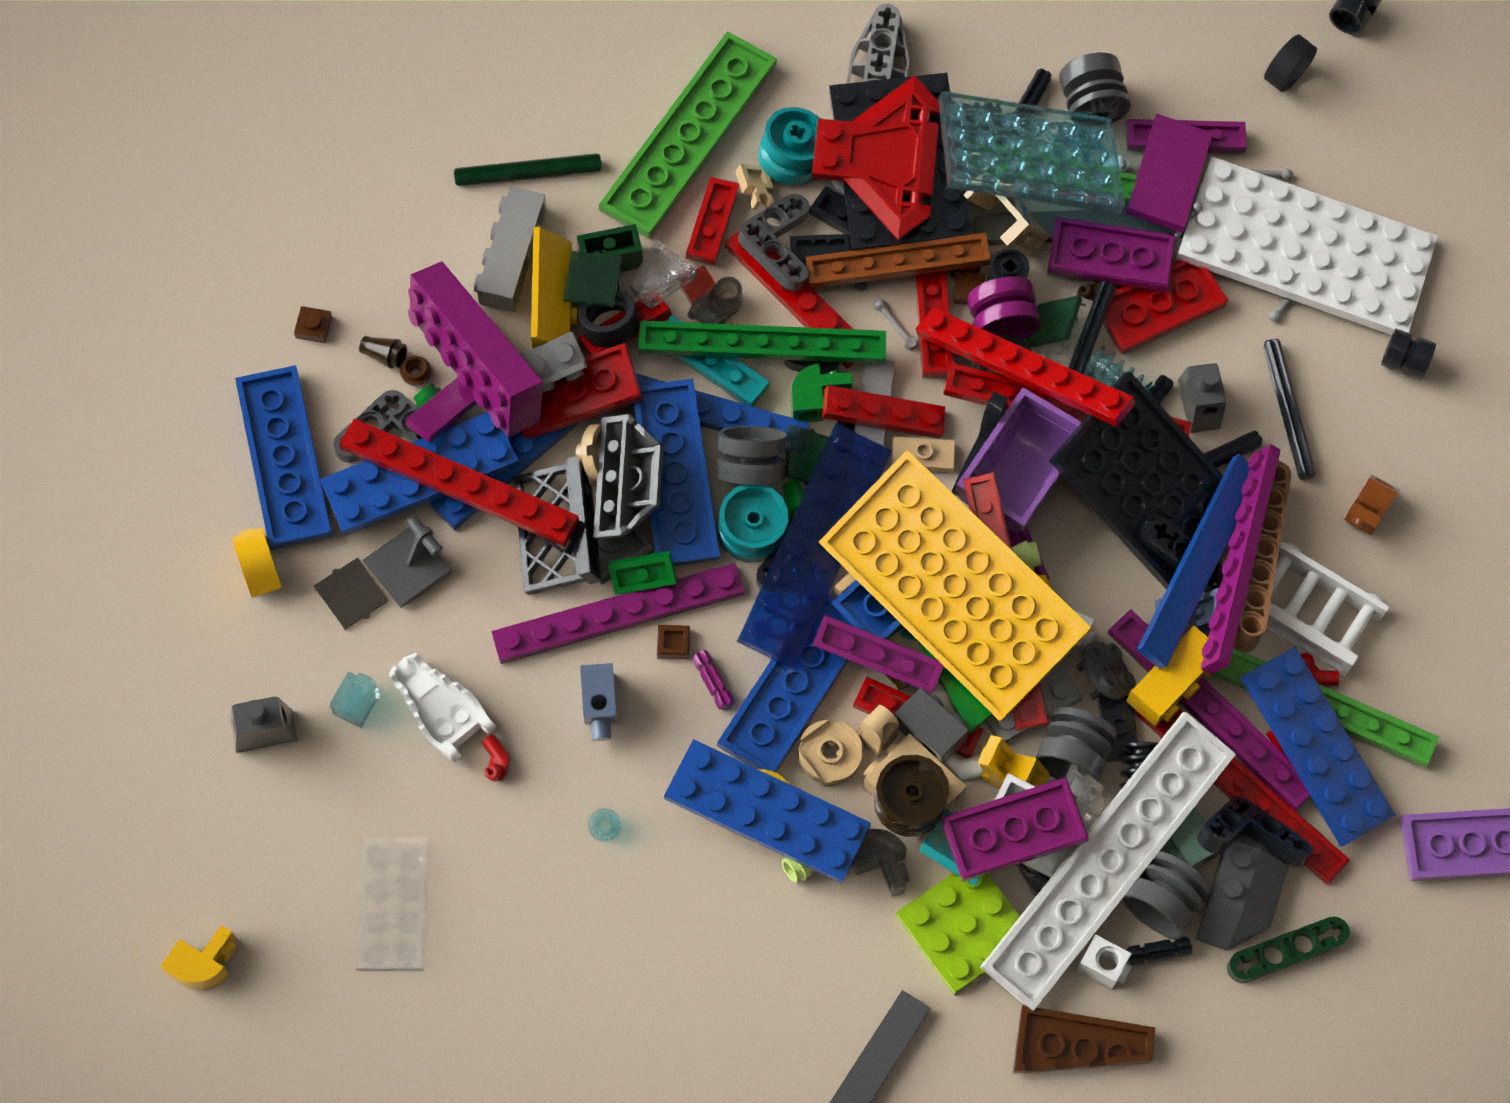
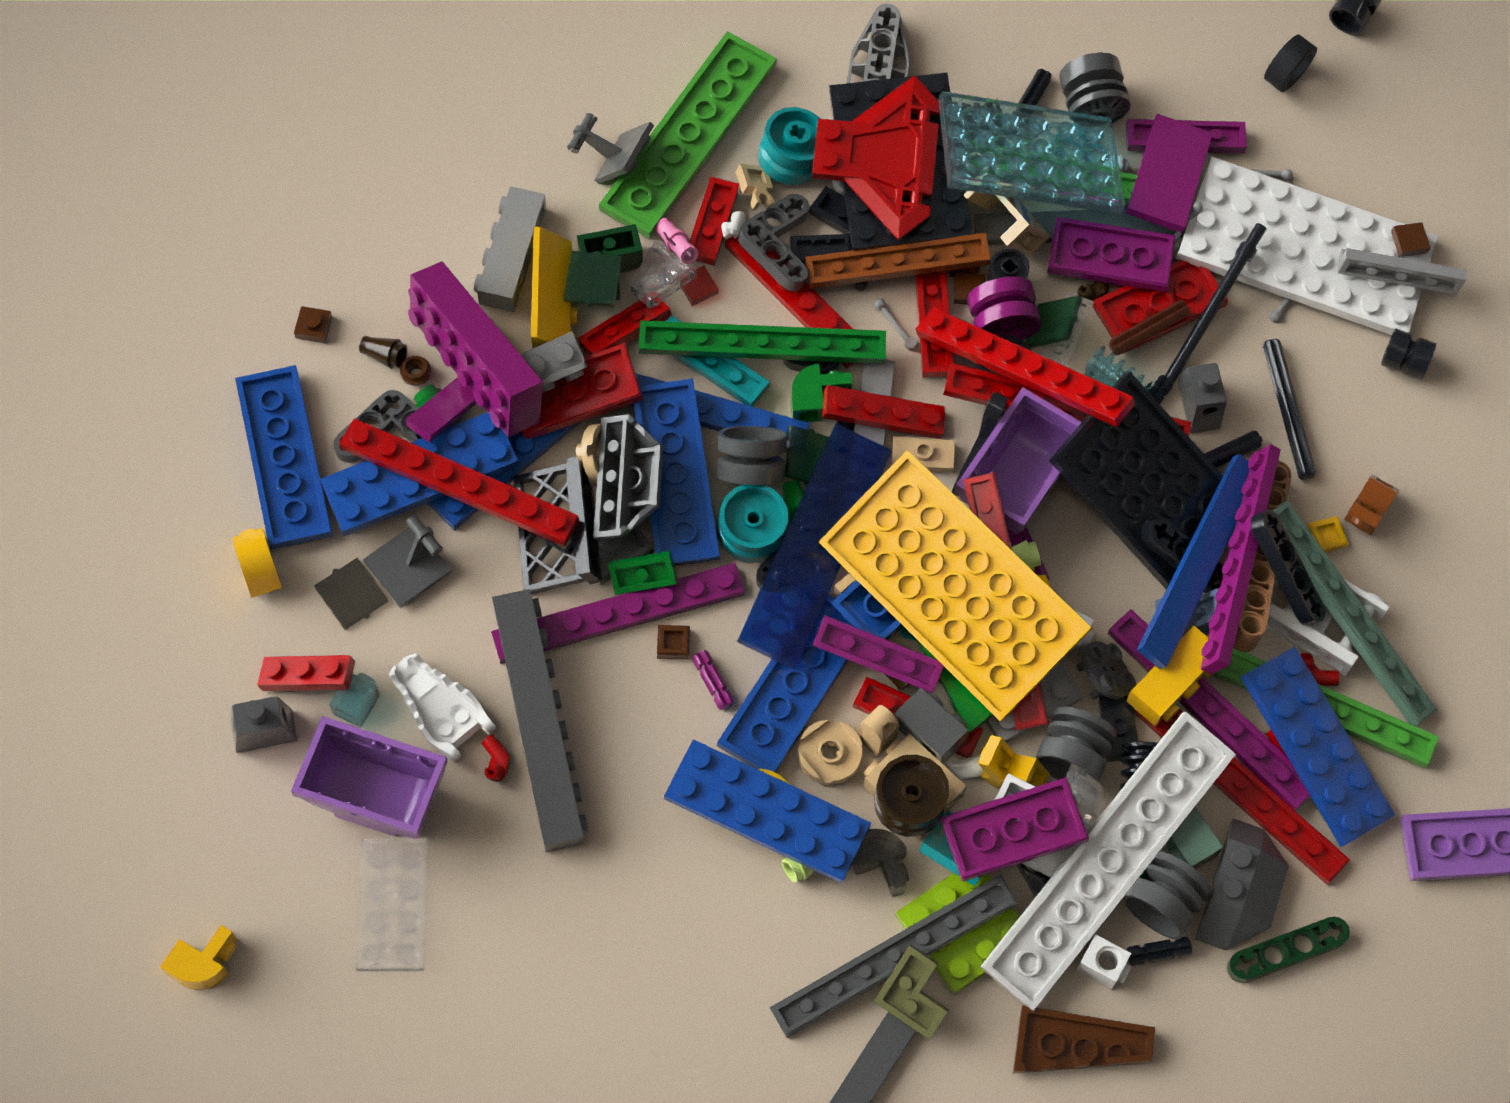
dark green axle [454,153,602,186] -> none
black tyre [579,289,640,348] -> none
sand blue torso [580,663,617,741] -> none
clear light blue plate [588,808,621,841] -> none
clear smoke piece [687,277,743,324] -> none
black axle [1068,281,1115,374] -> none
black beam [1197,797,1313,867] -> none
none -> plate [257,655,356,691]
none -> medium lavender container [291,716,448,839]
none -> dark grey brick [492,589,589,852]
none -> dark grey plate [567,113,654,184]
none -> bright pink pin [655,218,698,264]
none -> white arm [721,211,746,239]
none -> dark grey tile [770,874,1018,1038]
none -> olive plate [873,944,949,1040]
none -> copper axle [1109,300,1190,355]
none -> black bar [1165,223,1267,383]
none -> black beam [1251,509,1325,626]
none -> sand green tile [1273,500,1437,726]
none -> yellow tile [1307,516,1349,553]
none -> light grey hinge [1338,248,1467,295]
none -> reddish brown tile [1391,222,1431,257]

